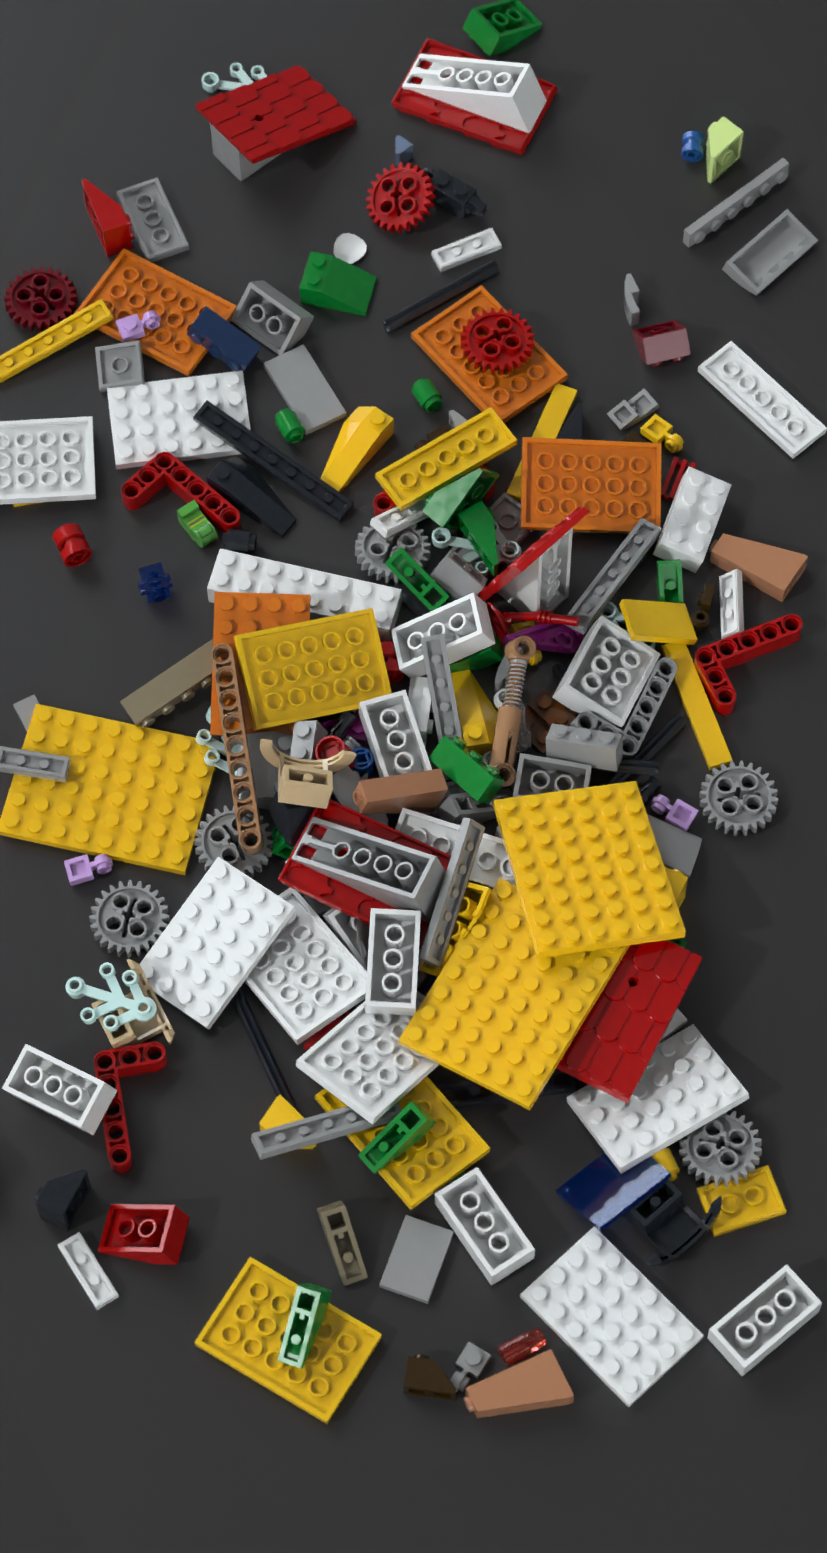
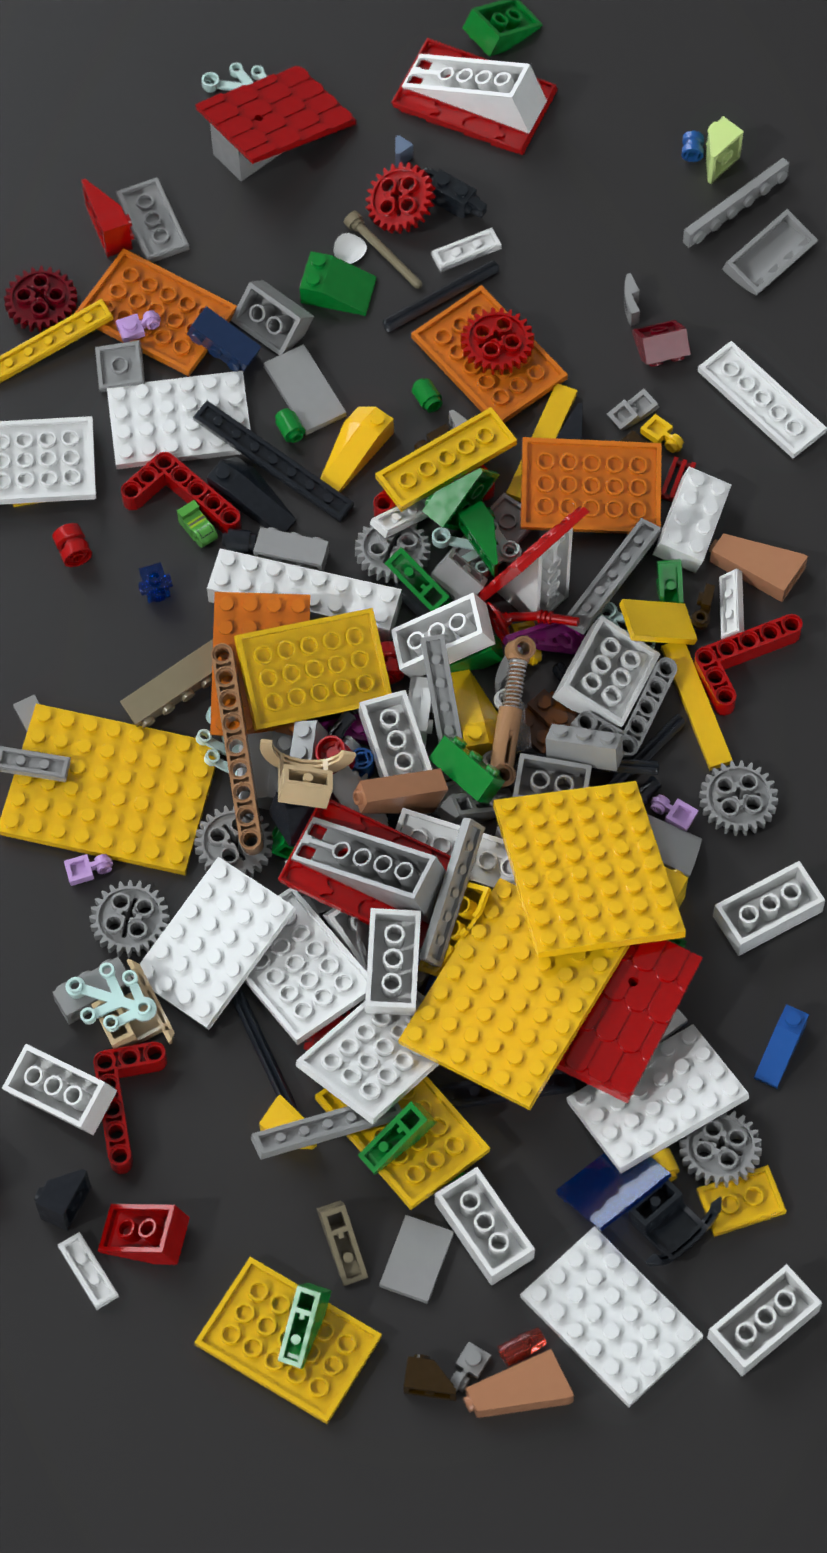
none -> light grey brick [53,957,132,1025]
none -> light grey brick [253,527,329,572]
none -> dark tan piece [344,210,422,289]
none -> white brick [713,861,825,956]
none -> blue slope [754,1004,809,1089]

